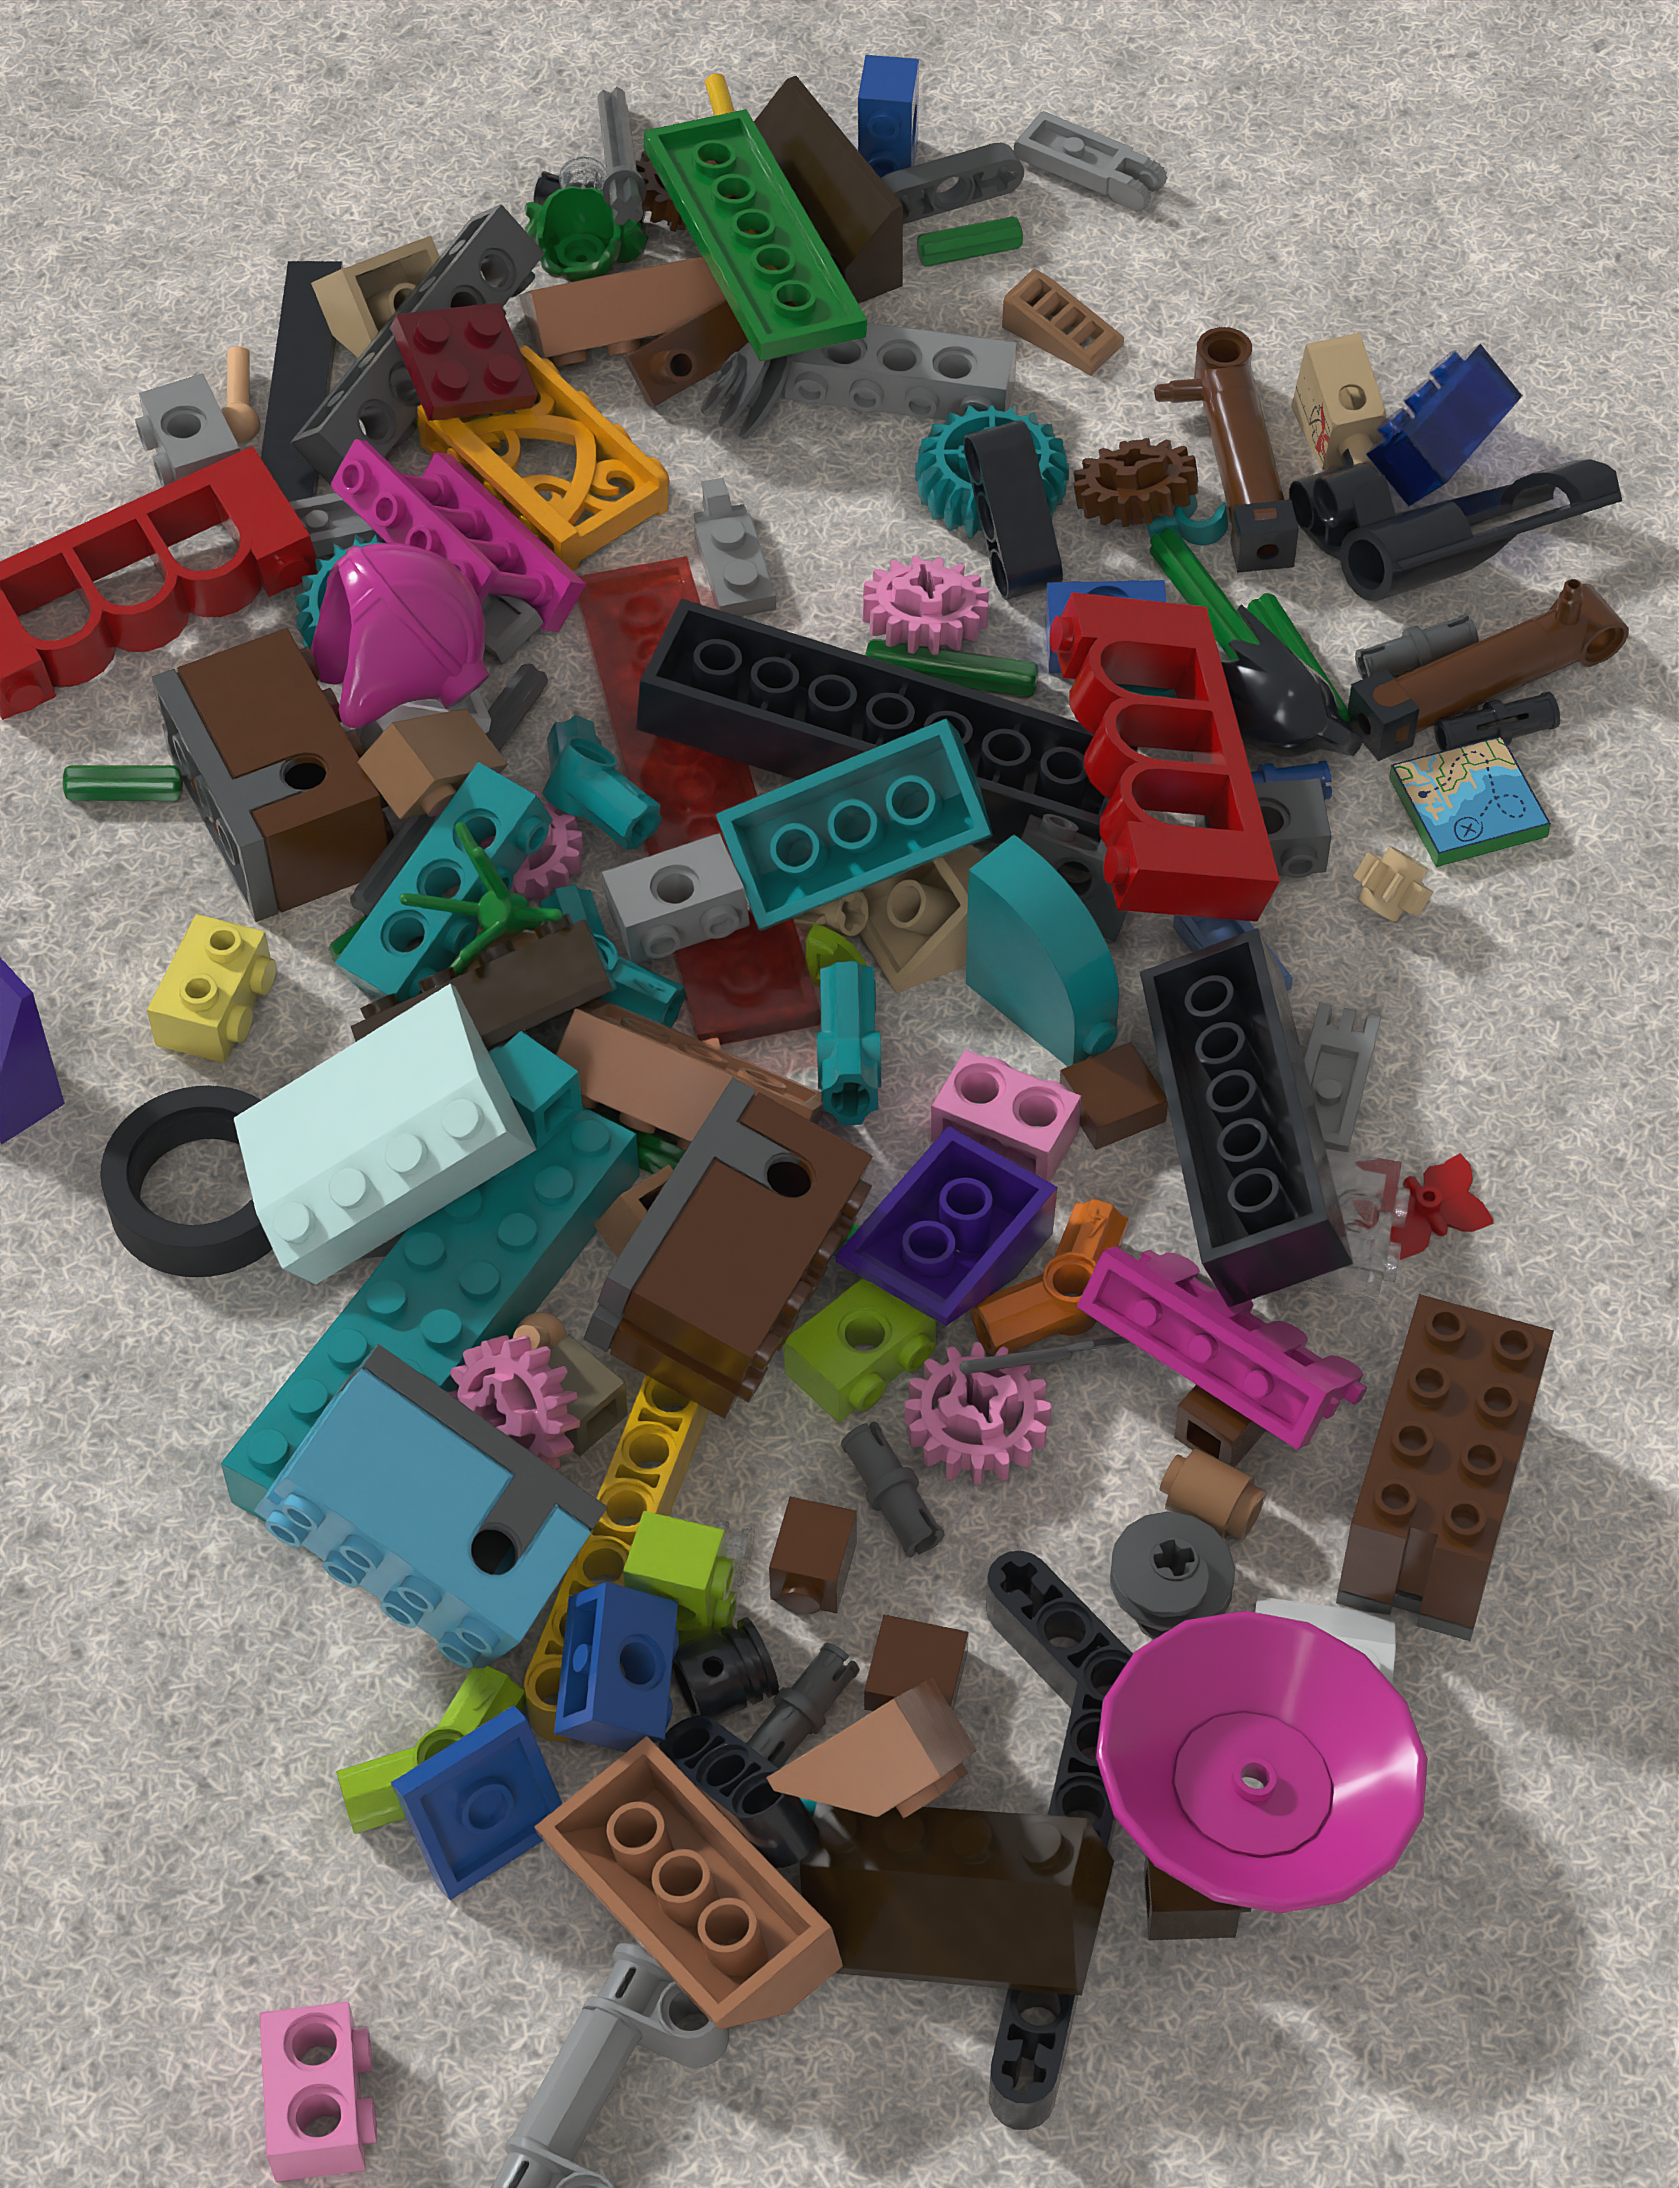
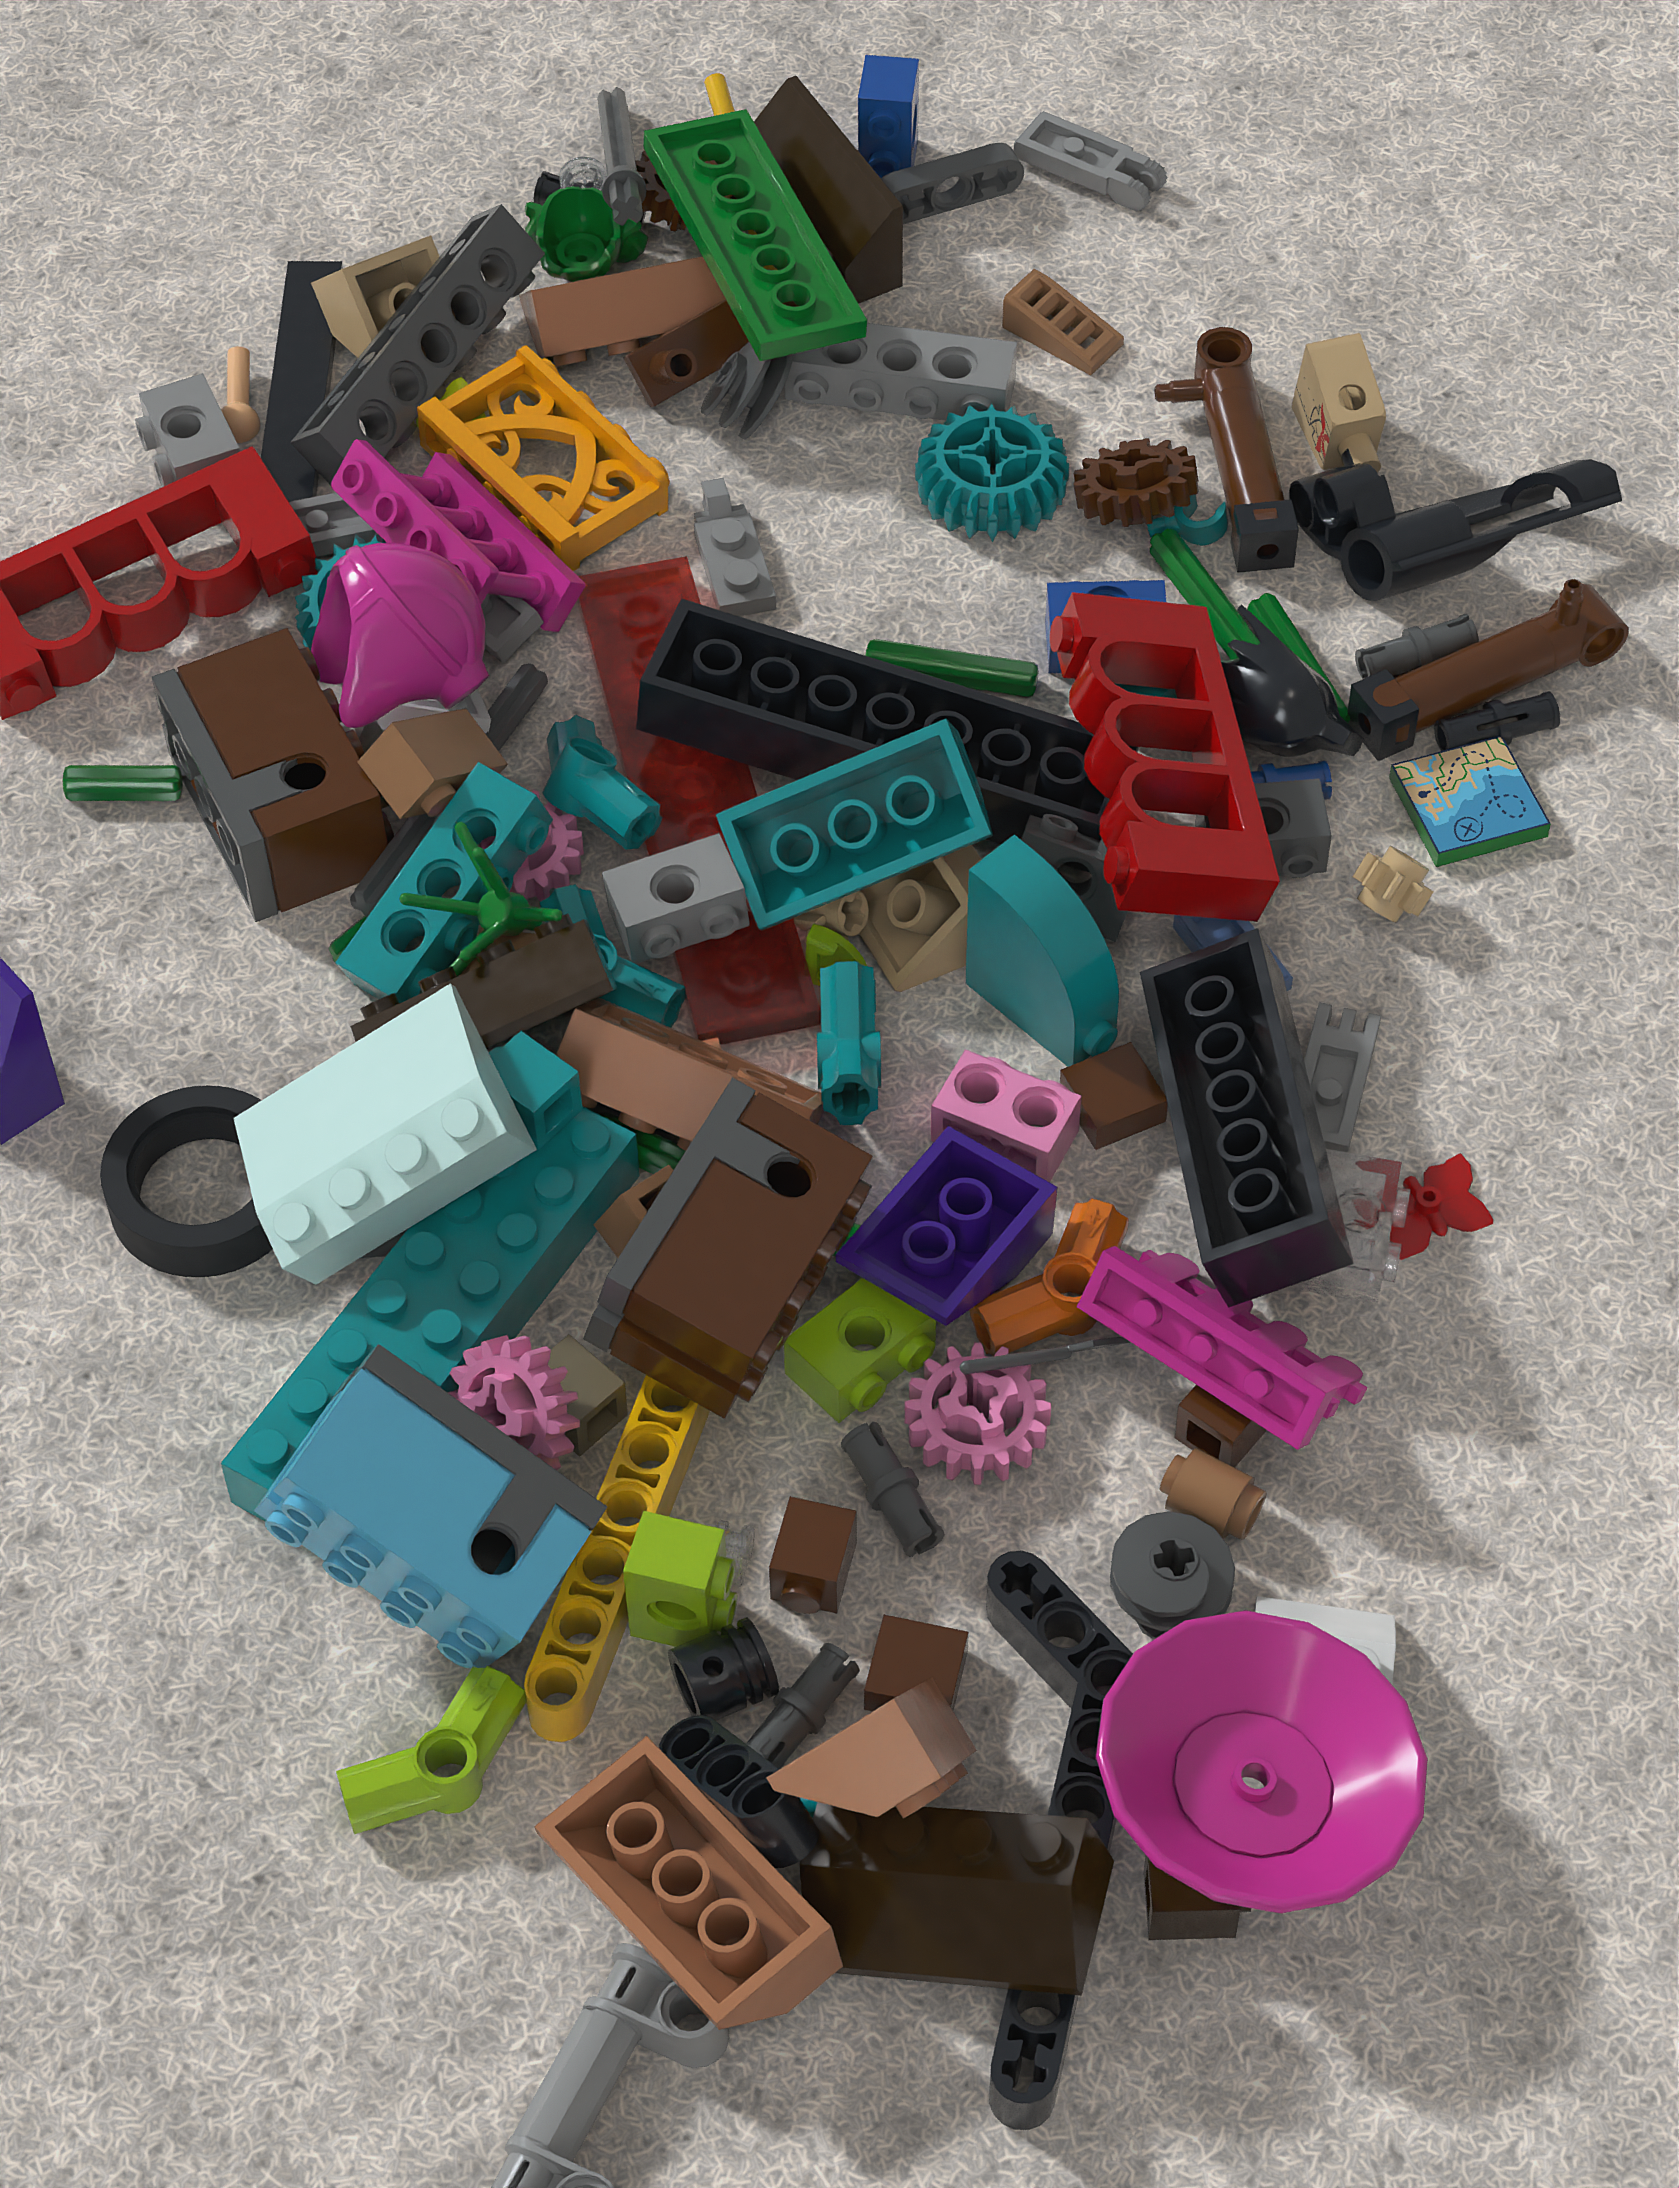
light yellow brick [147,914,276,1063] -> none
bright pink brick [259,2001,377,2182] -> none
dark red plate [391,302,538,421] -> none
blue plate [391,1705,563,1900] -> none
light nougat bar [513,1312,567,1350] -> none
blue brick [554,1582,679,1753] -> none
bright pink gear [862,556,989,655] -> none
green axle [917,216,1023,266] -> none
black beam [963,420,1063,600] -> none
reddish brown piece [1336,1294,1554,1641] -> none
clear blue brick [1366,343,1523,507] -> none

